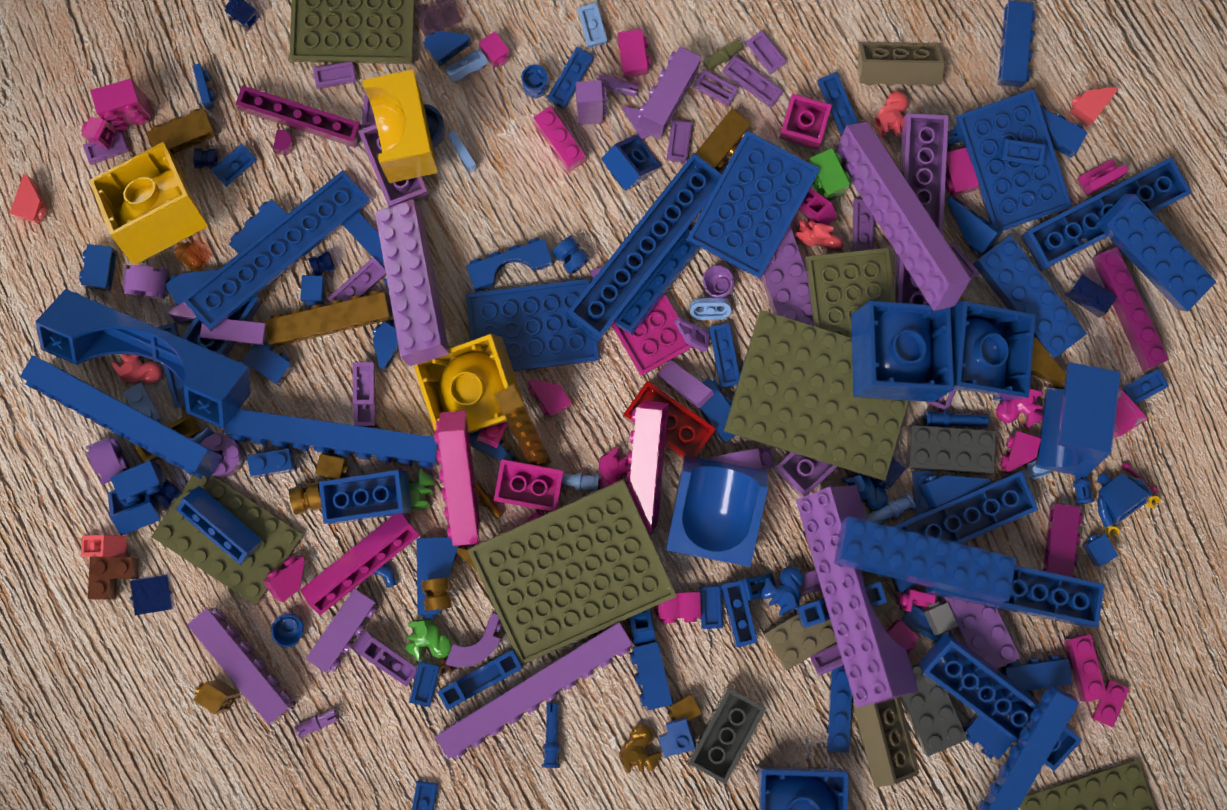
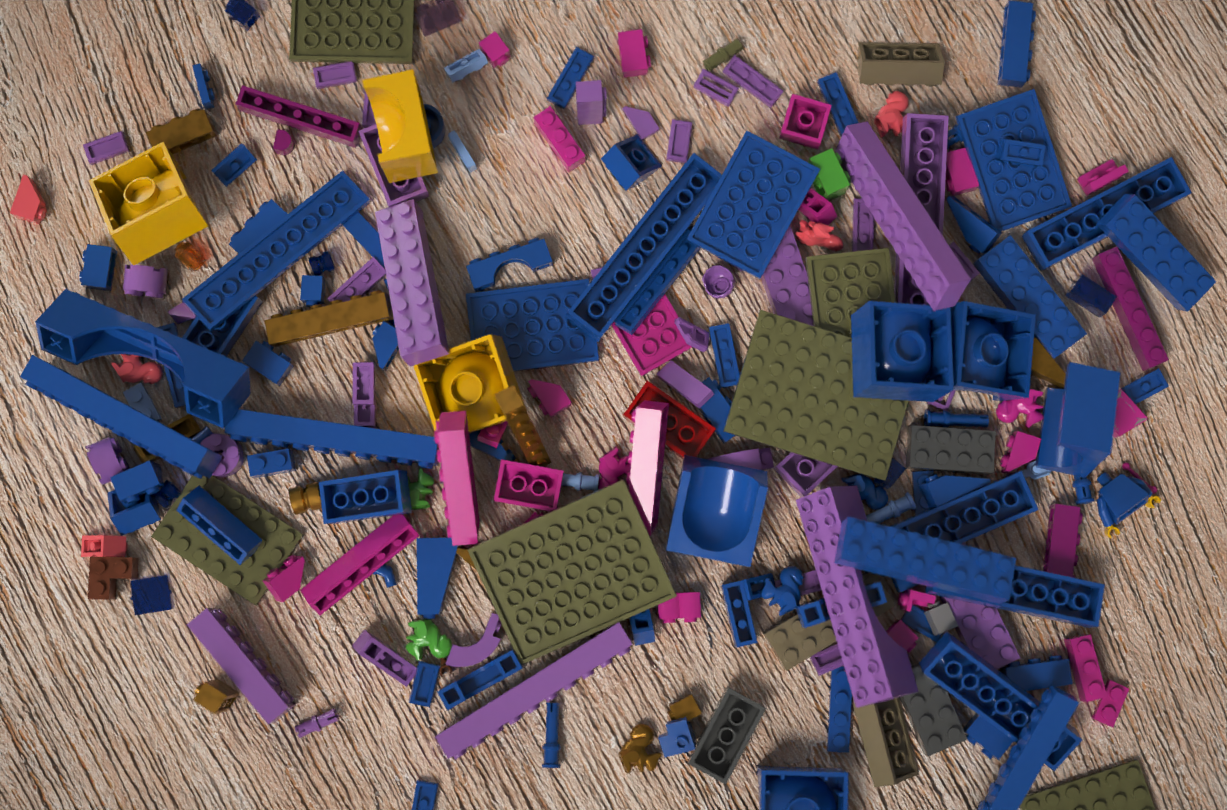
dark pink slope [81,117,118,150] -> none
dark pink brick [90,78,153,131] -> none
blue slope [165,269,219,305] -> none
clear blue wheel [193,148,218,169] -> none
medium lavender tile [200,319,267,345] -> none
blue hair [271,613,304,648] -> none
medium lavender brick [306,588,378,674] -> none
pearl gold brick [315,454,349,479] -> none
pearl gold wheel [421,577,452,611] -> none
blue slope [423,31,472,67] -> none
pearl gold bar [475,481,503,519] -> none
blue wheel [521,64,549,98] -> none
blue wheel [552,236,591,275] -> none
light blue plate [577,3,607,48] -> none
medium lavender pin [598,74,639,97] -> none
blue brick [630,642,673,710] -> none
medium lavender brick [637,46,702,140] -> none
light blue plate [689,298,731,320] -> none
pearl gold brick [695,109,751,172] -> none
blue tile [699,586,723,629] -> none
medium lavender tile [746,30,787,75] -> none
blue slope [1039,104,1088,158] -> none
coral slope [1069,87,1118,126] -> none
blue brick [1082,533,1118,567] -> none

